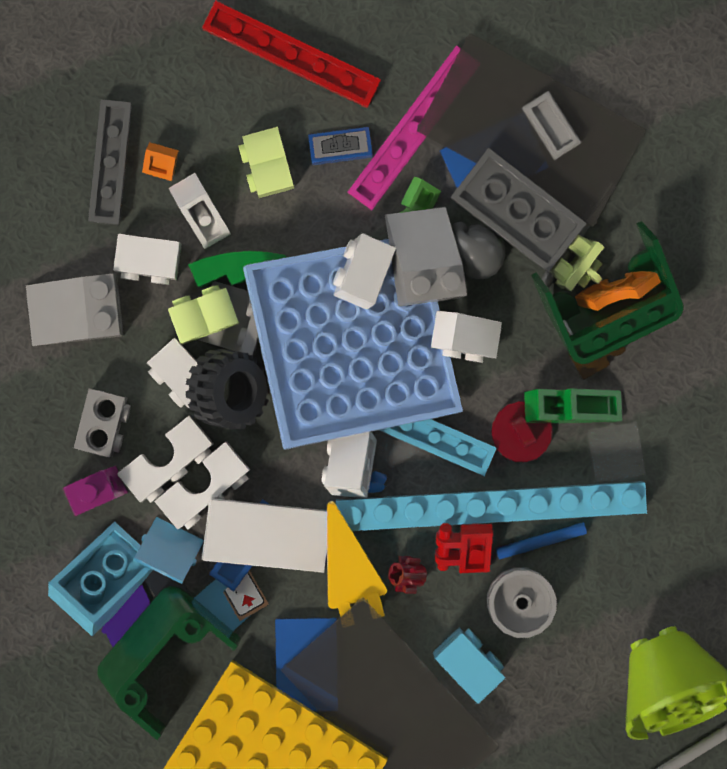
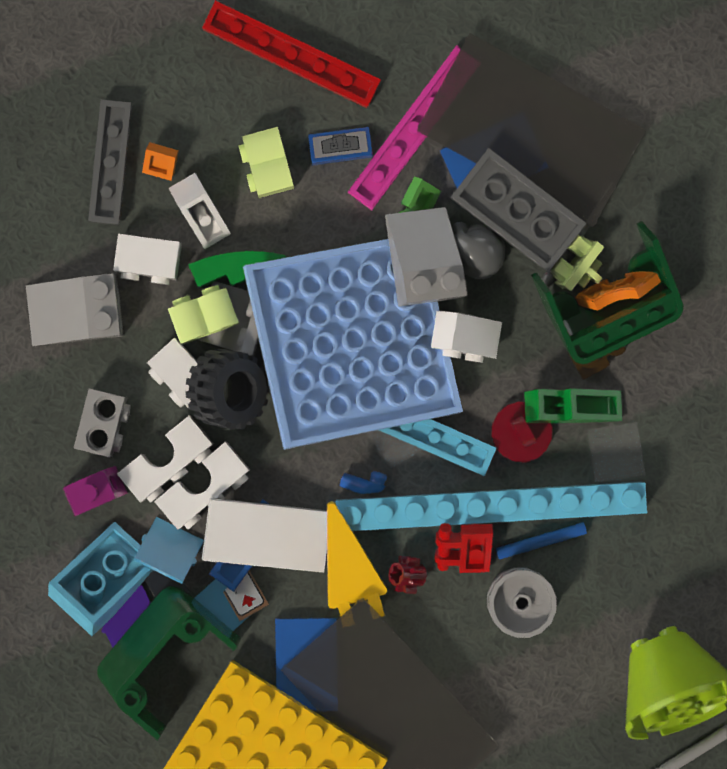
white brick [322,432,377,498] -> none
white brick [333,233,396,310] -> none
medium azure brick [433,627,505,704] -> none
light grey tile [522,91,581,160] -> none

